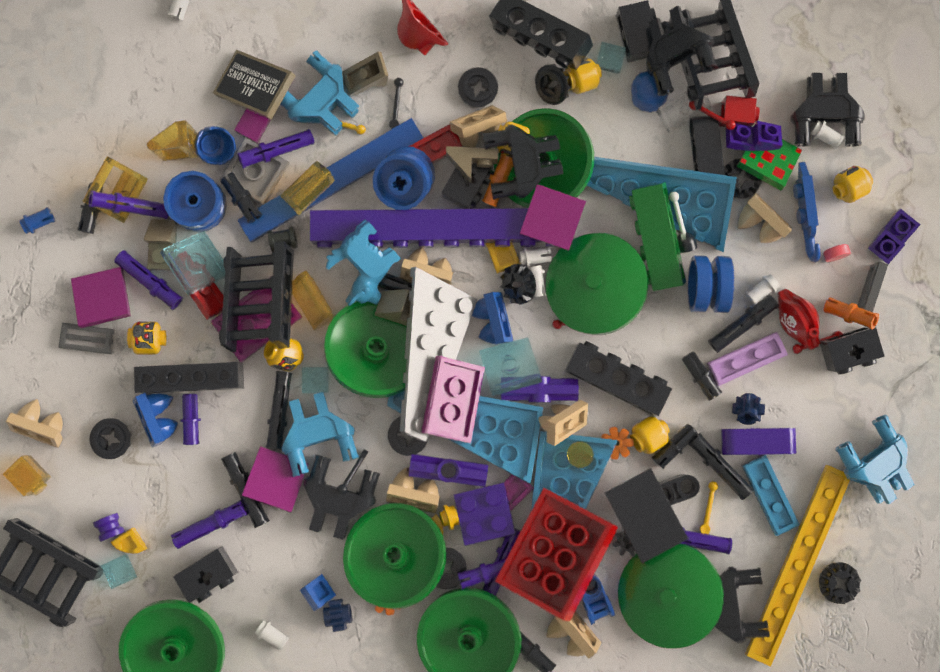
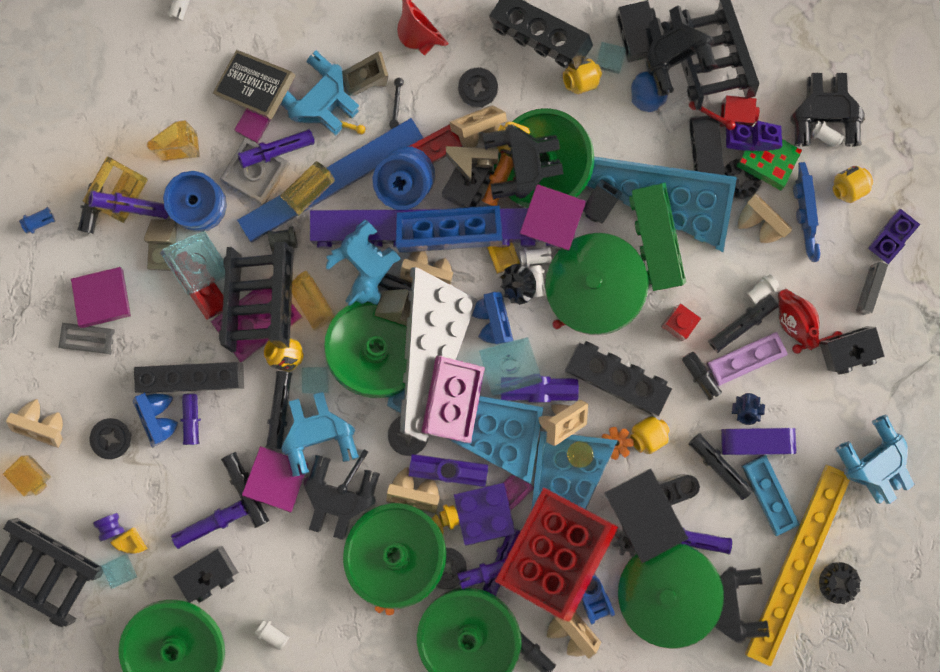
dark purple pin [114,250,183,310] -> none
yellow head [127,321,167,355] -> none
blue hair [194,126,236,165] -> none
black pin [220,172,262,223] -> none
blue plate [300,574,336,611] -> none
dark blue gear [323,599,353,632] -> none
black gear [535,64,571,105] -> none
black axle [651,424,698,469] -> none
hinge [669,192,698,253] -> none
blue wheel [687,256,734,313] -> none
yellow hinge [699,481,718,534] -> none
coral tile [823,244,851,262] -> none
orange pin [824,297,879,329] -> none
none -> blue slope [396,206,502,253]
none -> black brick [583,179,623,224]
none -> red brick [661,303,701,341]

